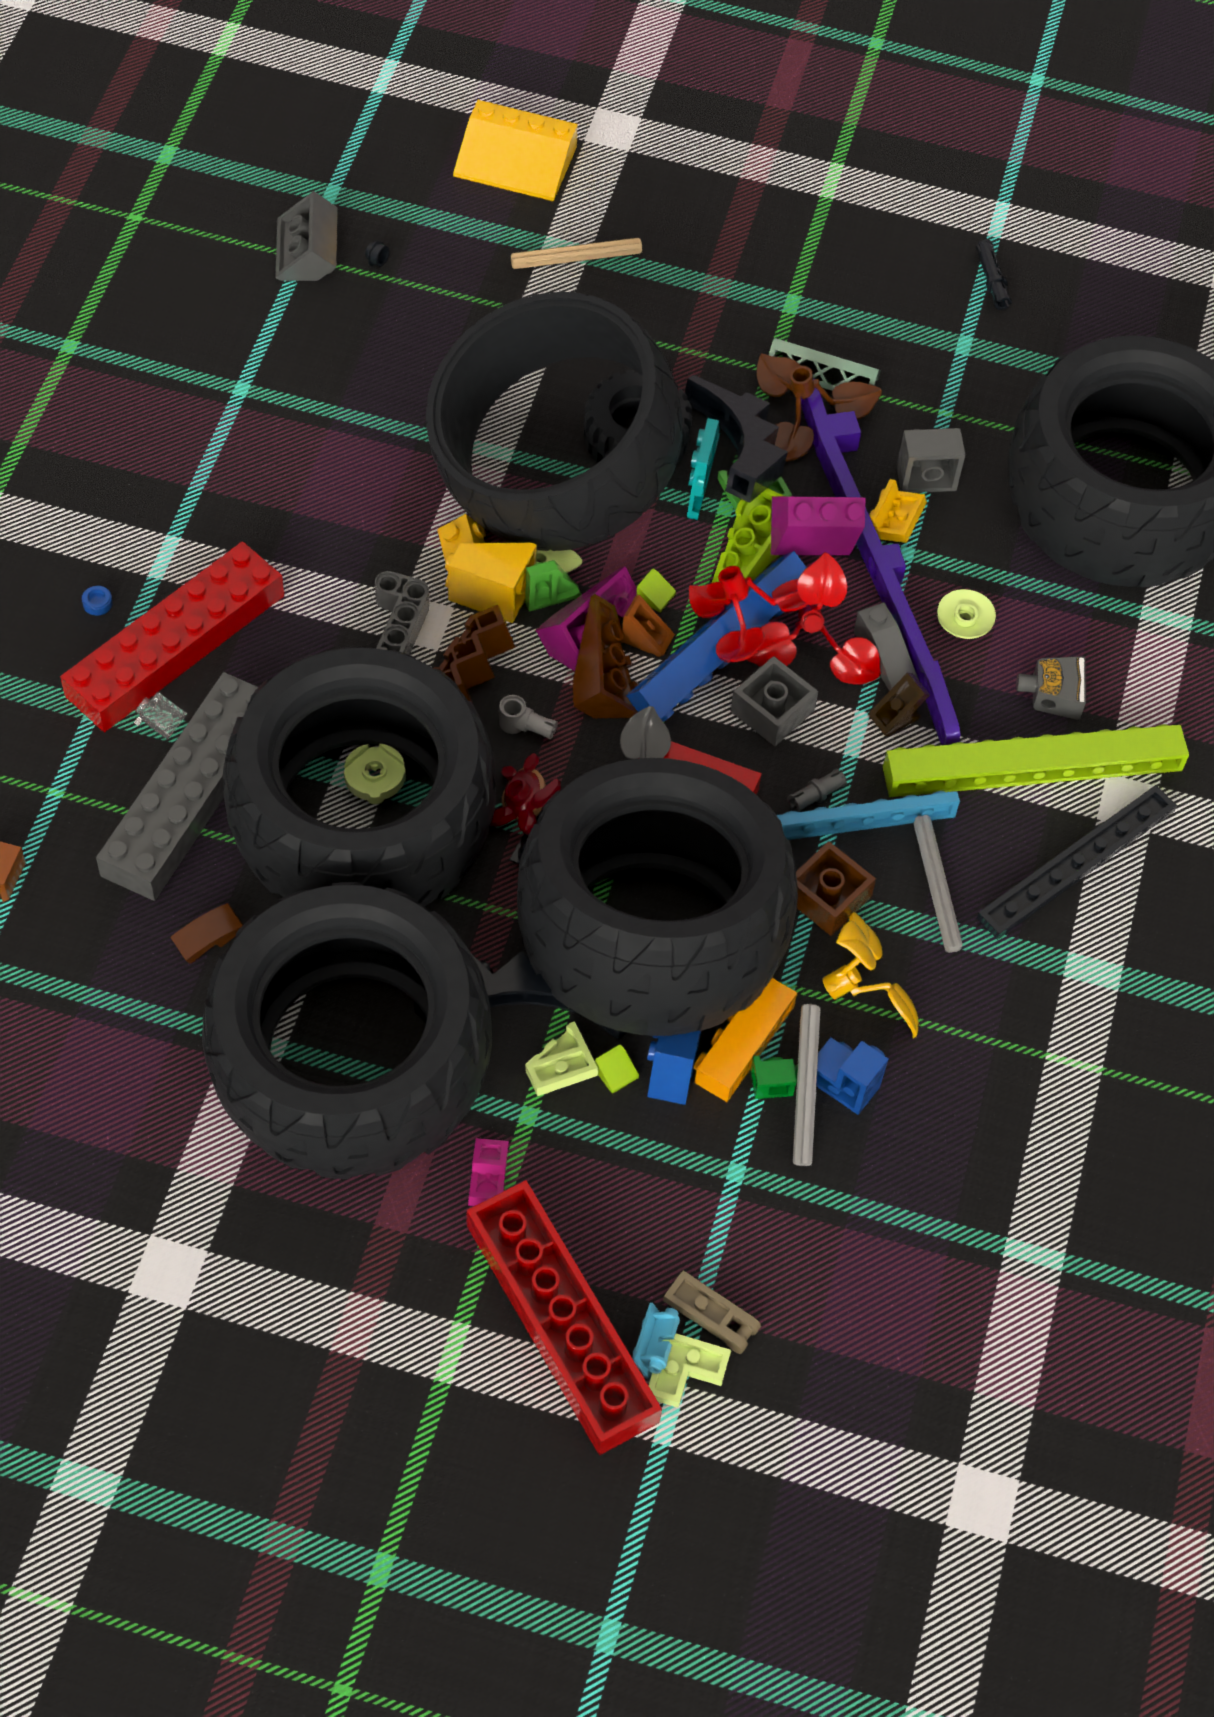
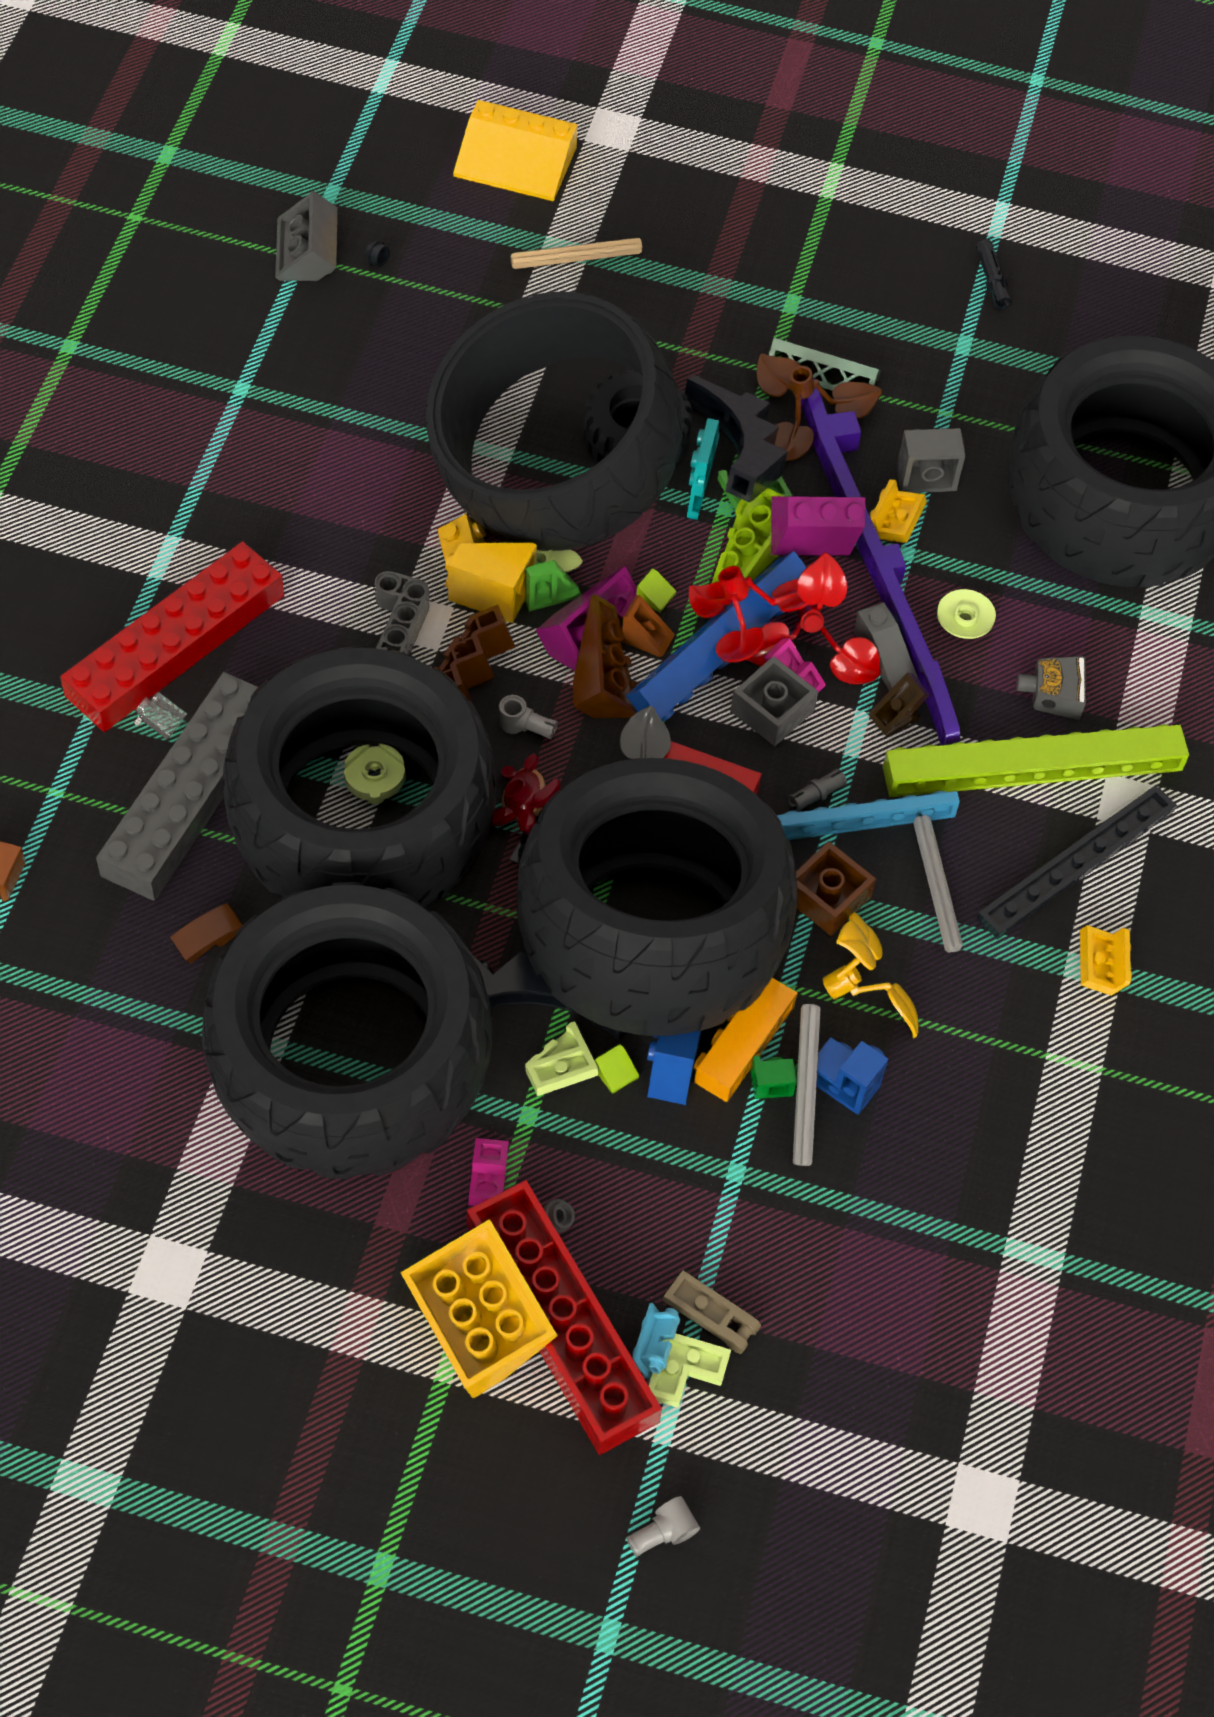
blue tile [82,586,113,616] -> none
none -> yellow slope [400,1219,557,1398]
none -> dark grey plate [544,1199,575,1233]
none -> light grey pin [626,1496,700,1557]
none -> dark pink slope [764,638,826,693]
none -> yellow bracket [1080,925,1132,996]

